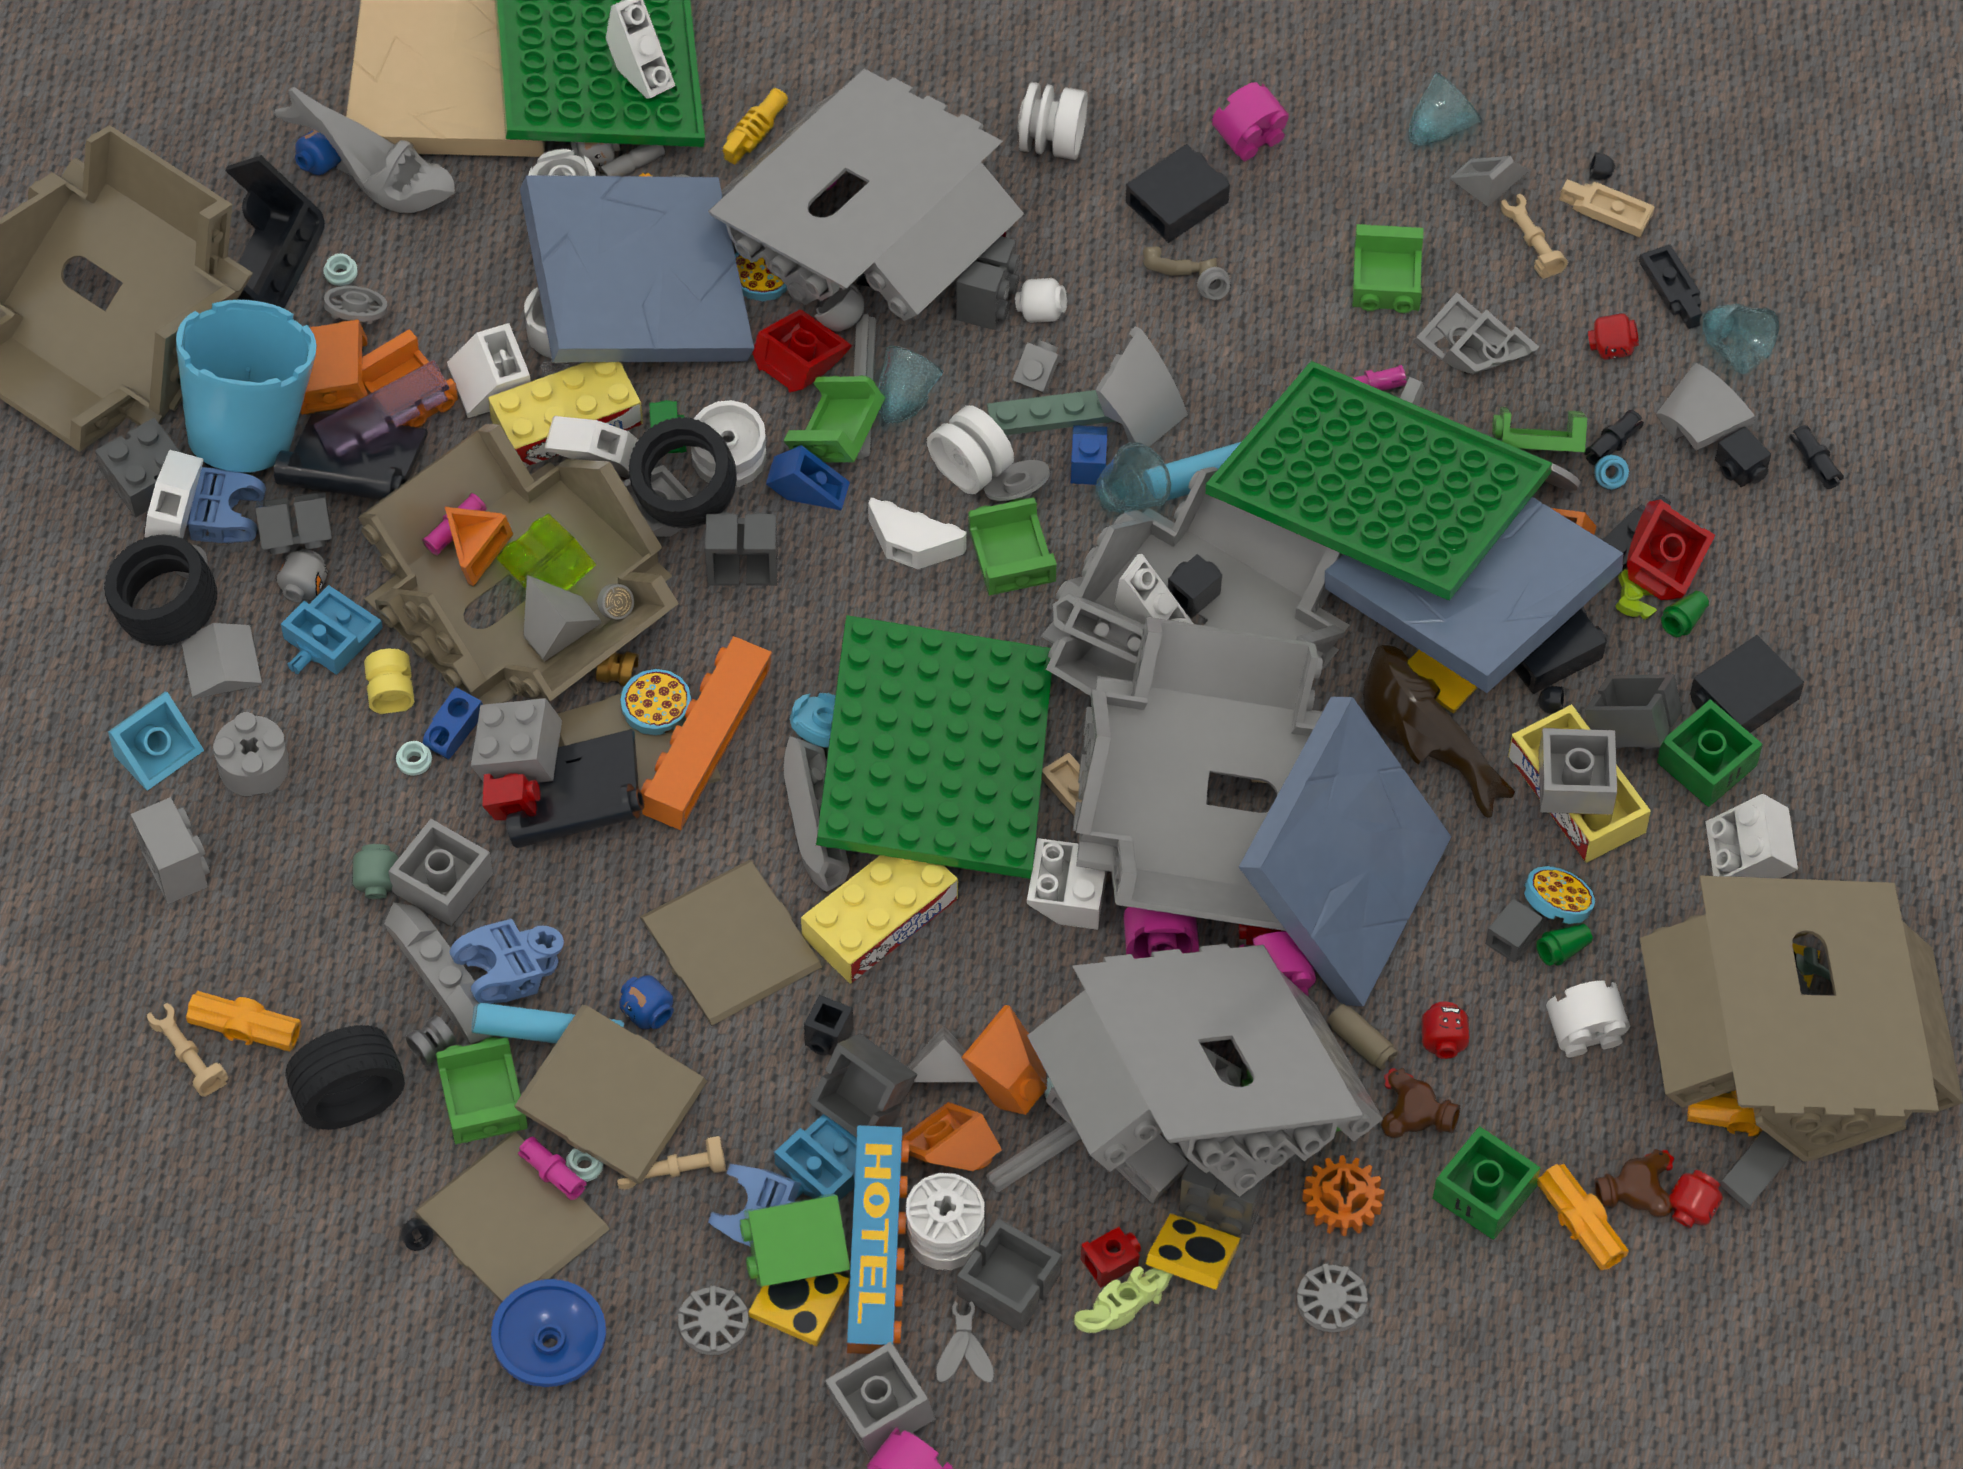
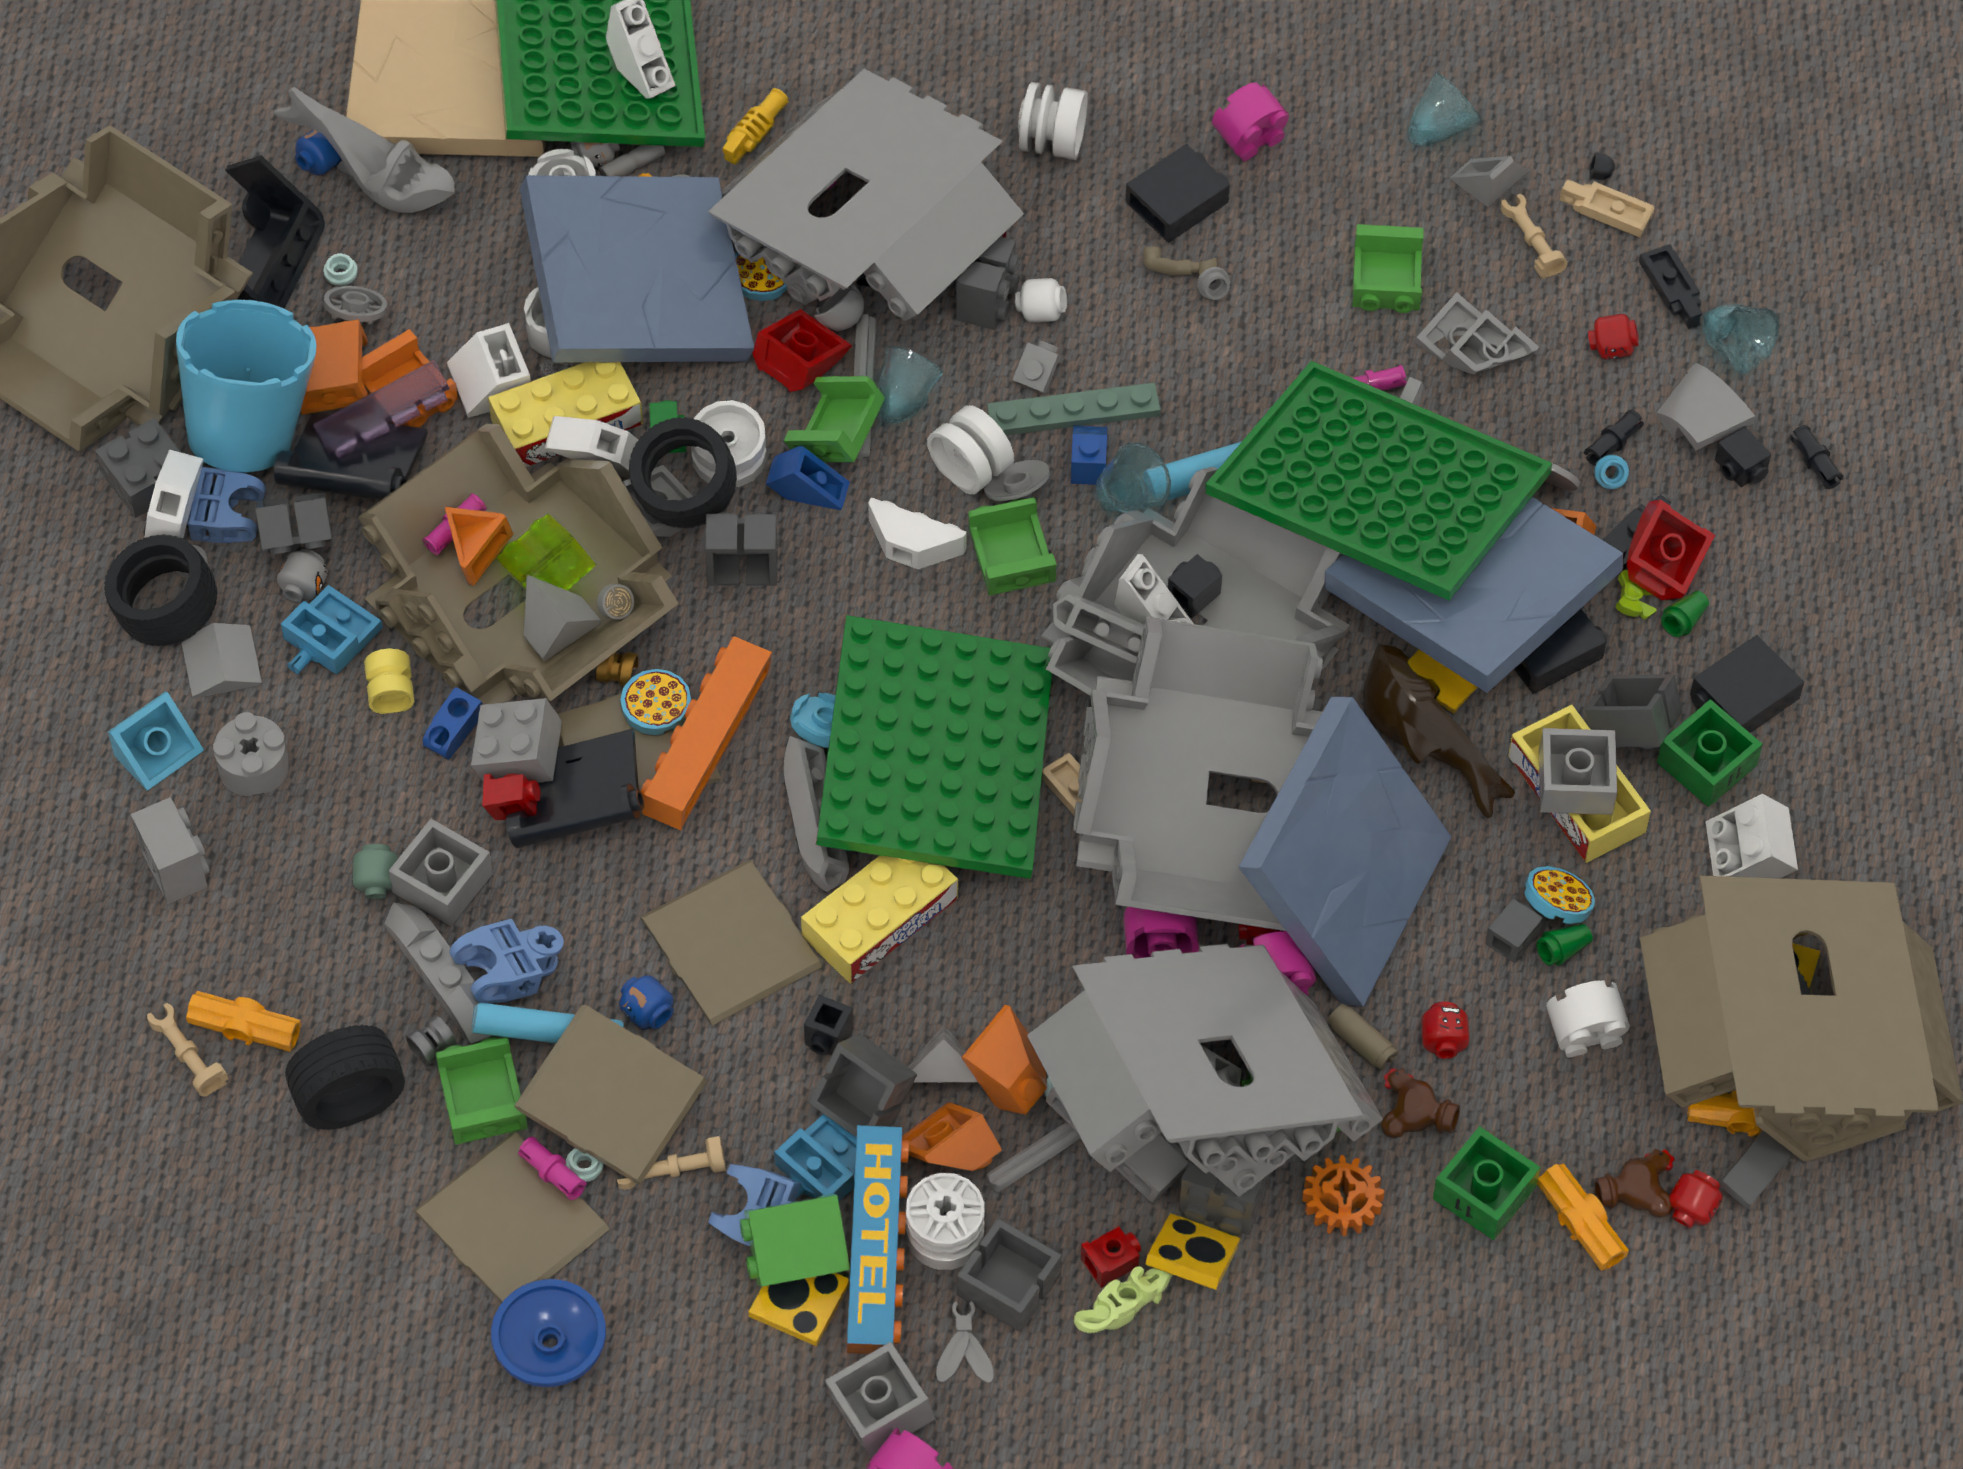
light aqua plate [396,741,432,776] -> none
black hinge [400,1218,433,1251] -> none
light grey wheel [678,1286,749,1355] -> none
white slope [1027,838,1107,930] -> none
light grey slope [1096,326,1188,454] -> none
light grey wheel [1296,1264,1368,1332] -> none
bright green panel [1492,407,1587,452] -> none
black hinge [1538,686,1564,714] -> none
sand green hand [1796,947,1831,982] -> none

